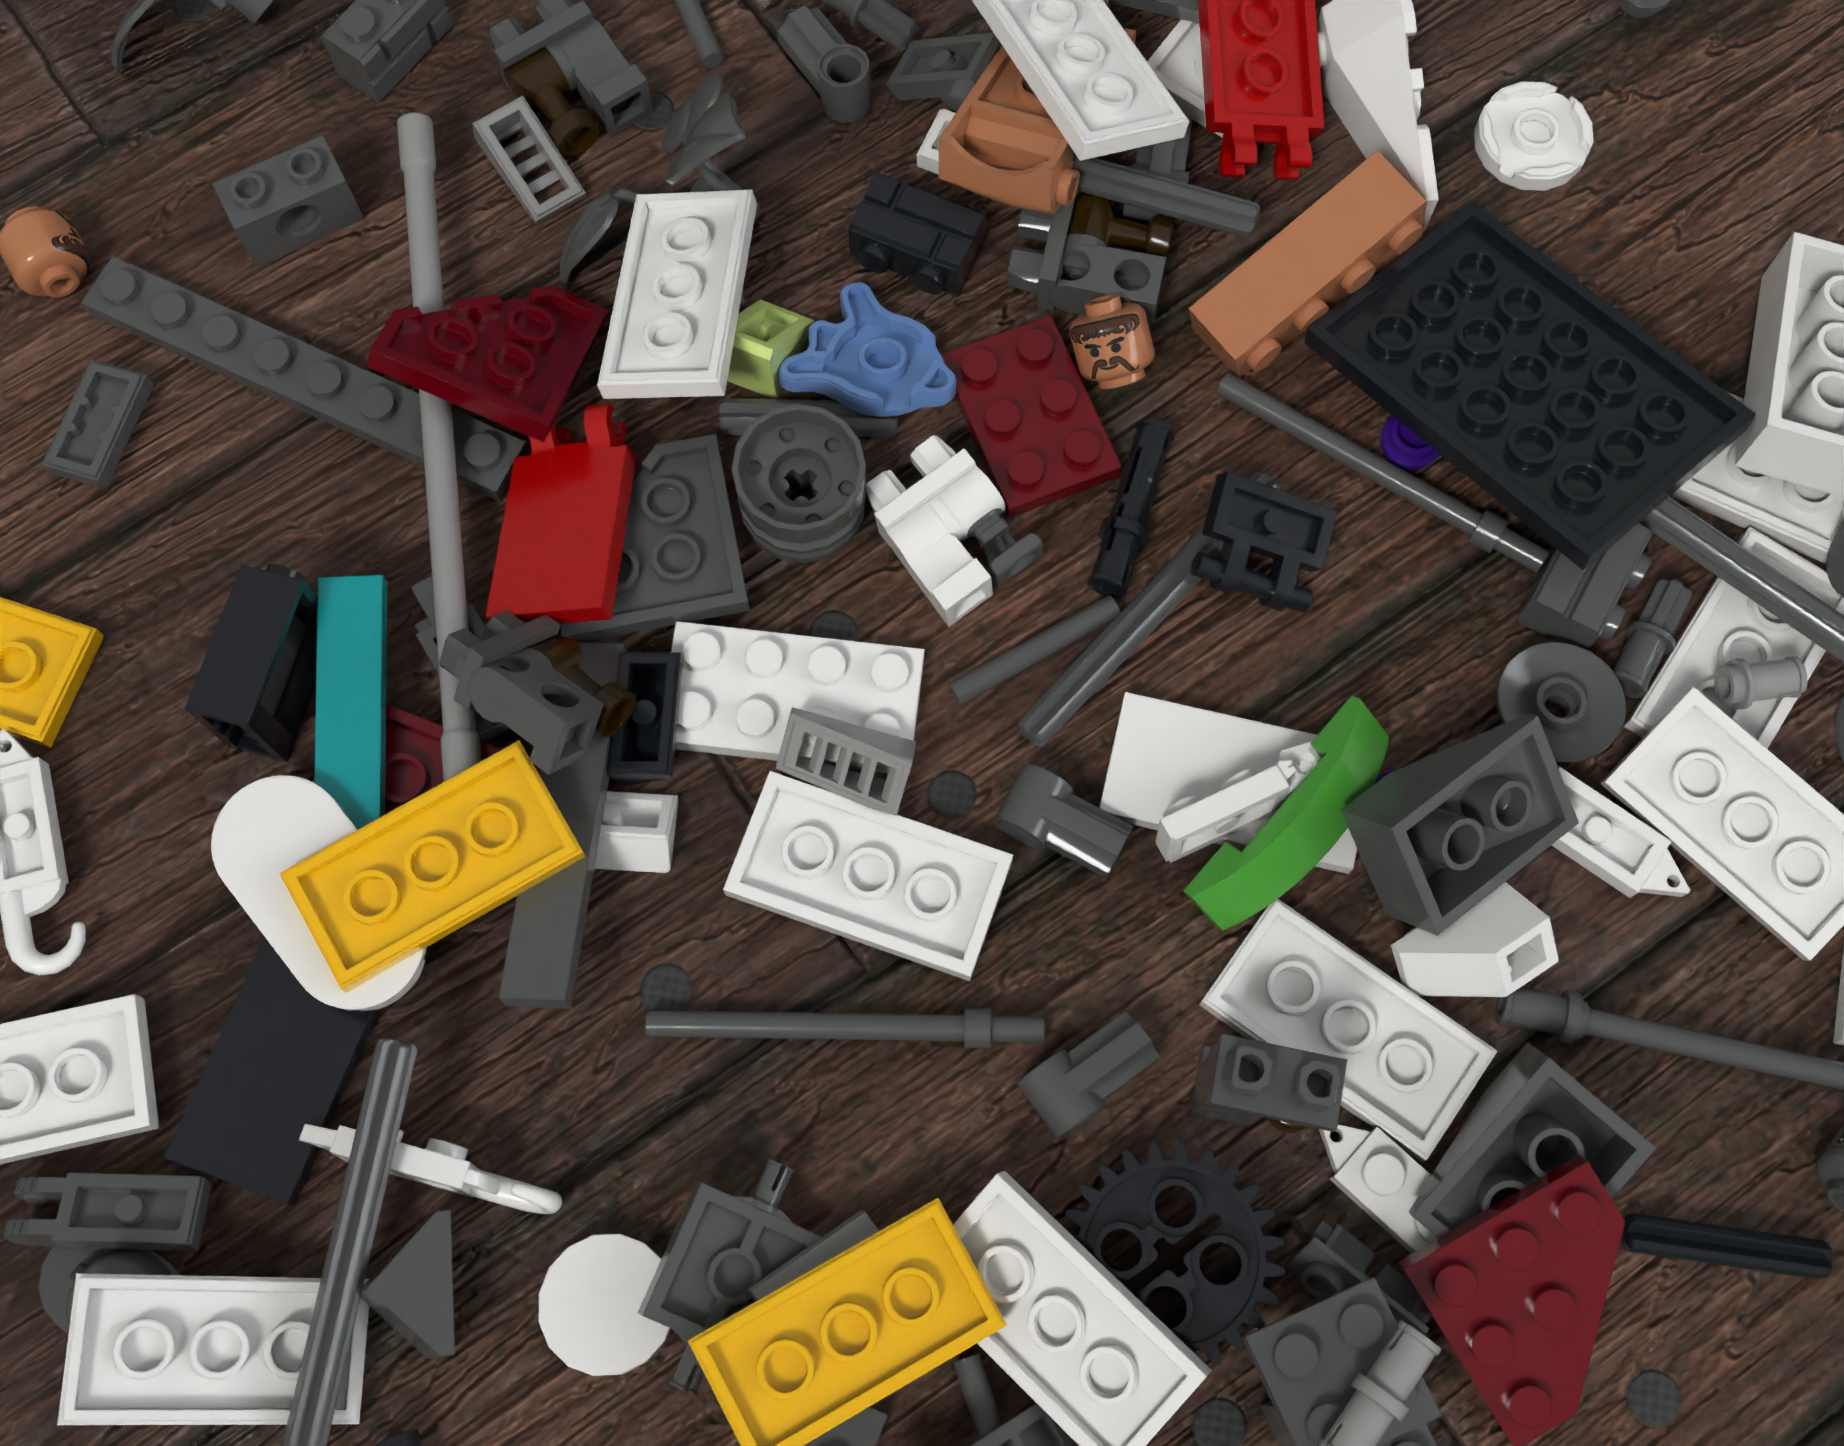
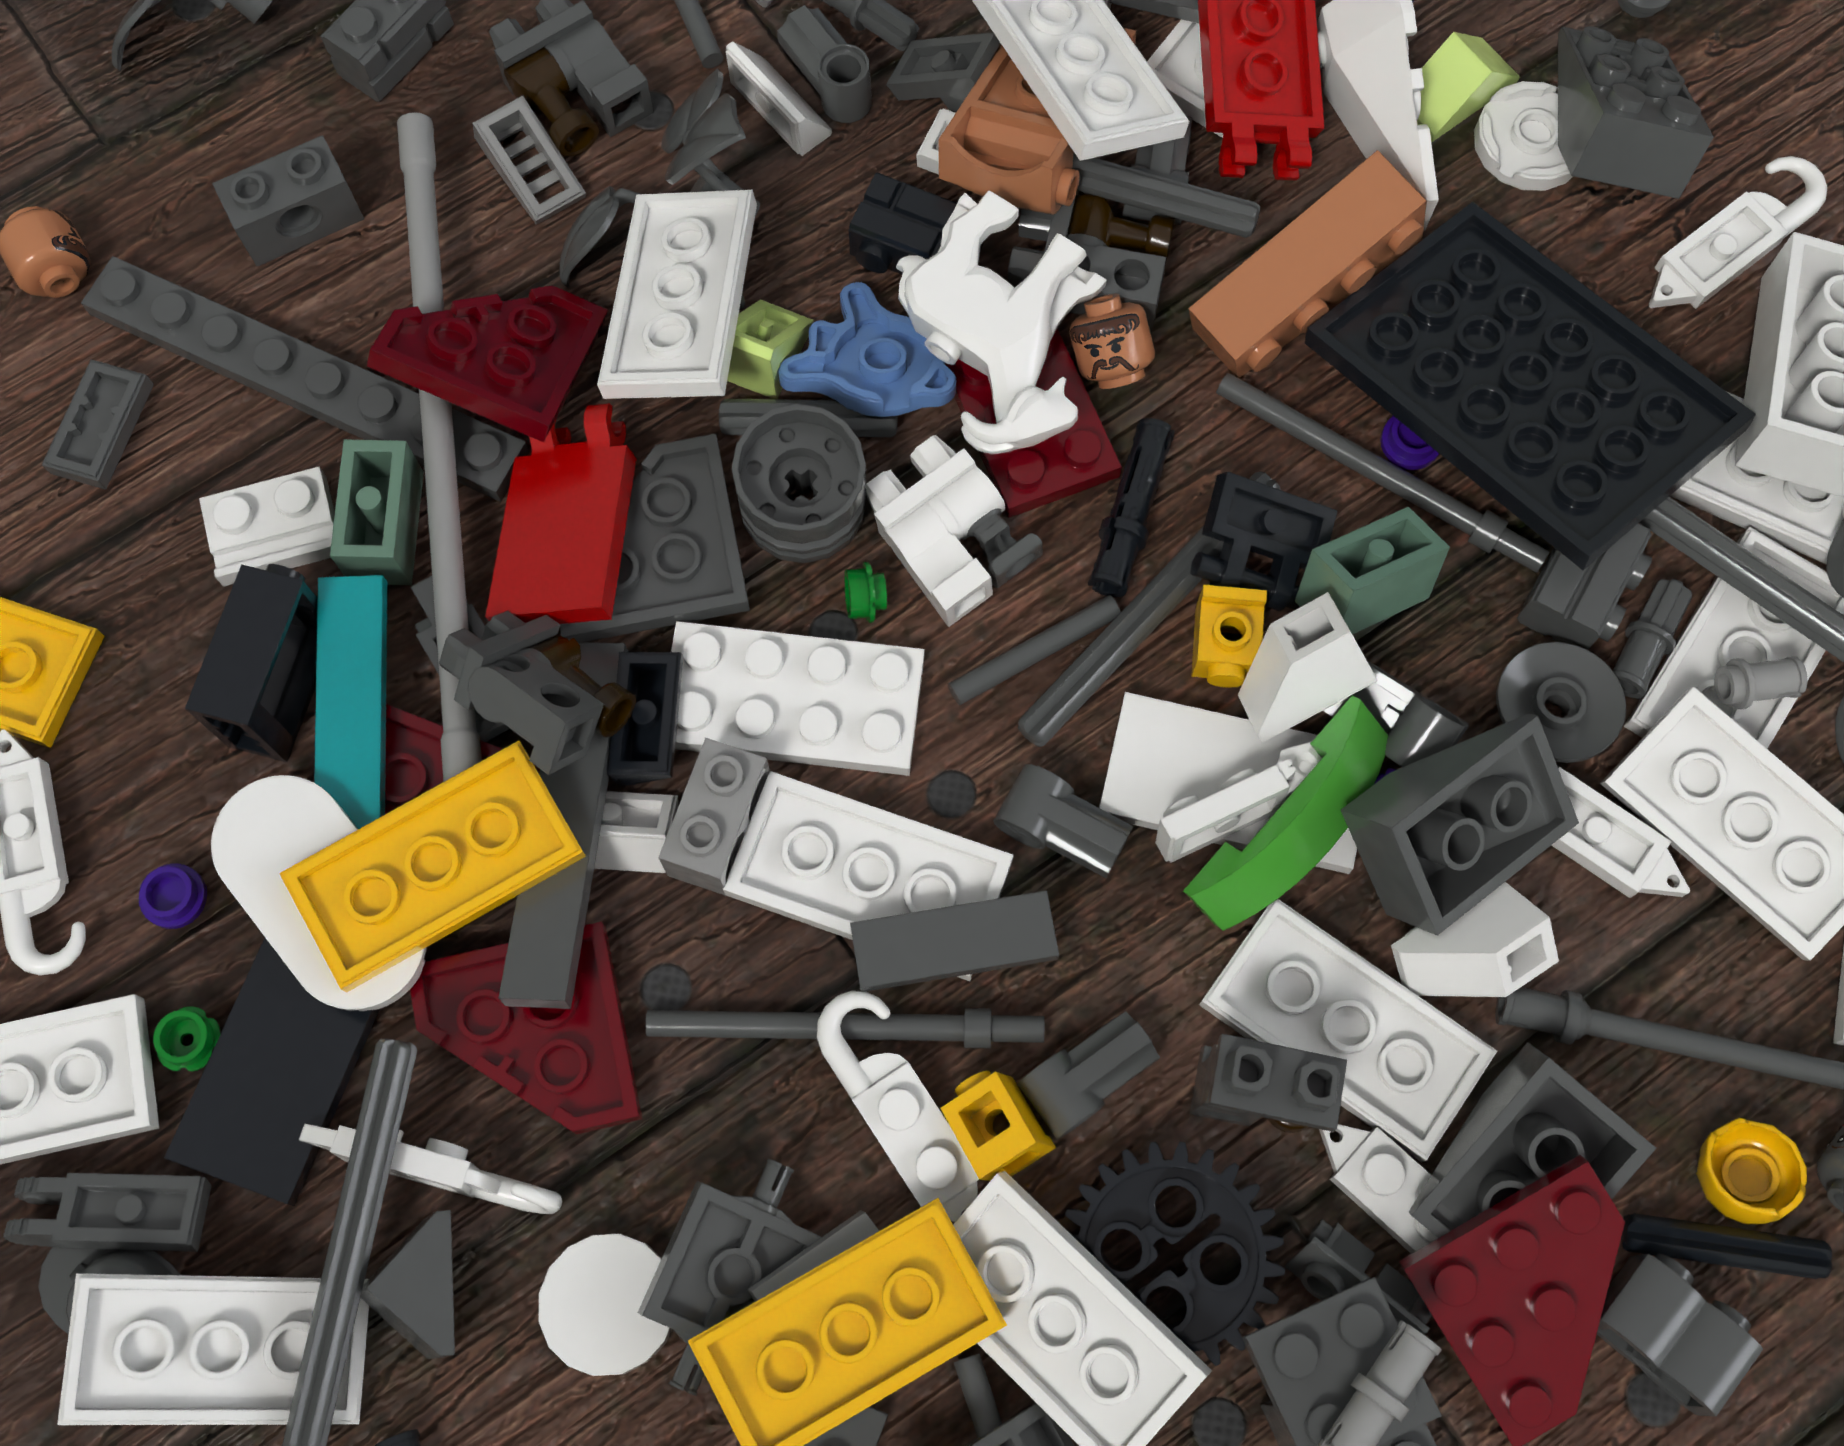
light grey slope [775,707,916,816] -> none
none -> dark purple plate [139,863,207,929]
none -> green plate [153,1006,221,1072]
none -> white plate [199,466,335,587]
none -> sand green brick [330,439,424,585]
none -> dark red plate [410,921,643,1134]
none -> light grey brick [658,737,770,896]
none -> white slope [726,41,832,156]
none -> white plate [817,991,979,1223]
none -> green plate [844,562,887,623]
none -> dark grey tile [850,891,1059,991]
none -> white animal [896,190,1107,454]
none -> yellow brick [940,1071,1056,1181]
none -> yellow brick [1191,585,1267,688]
none -> white slope [1238,592,1378,743]
none -> sand green brick [1295,507,1450,635]
none -> dark grey plate [1323,660,1469,767]
none -> yellowish green slope [1417,32,1520,142]
none -> dark grey slope [1558,26,1714,199]
none -> dark grey brick [1597,1253,1763,1417]
none -> white plate [1649,156,1828,309]
none -> yellow hair [1696,1118,1807,1224]

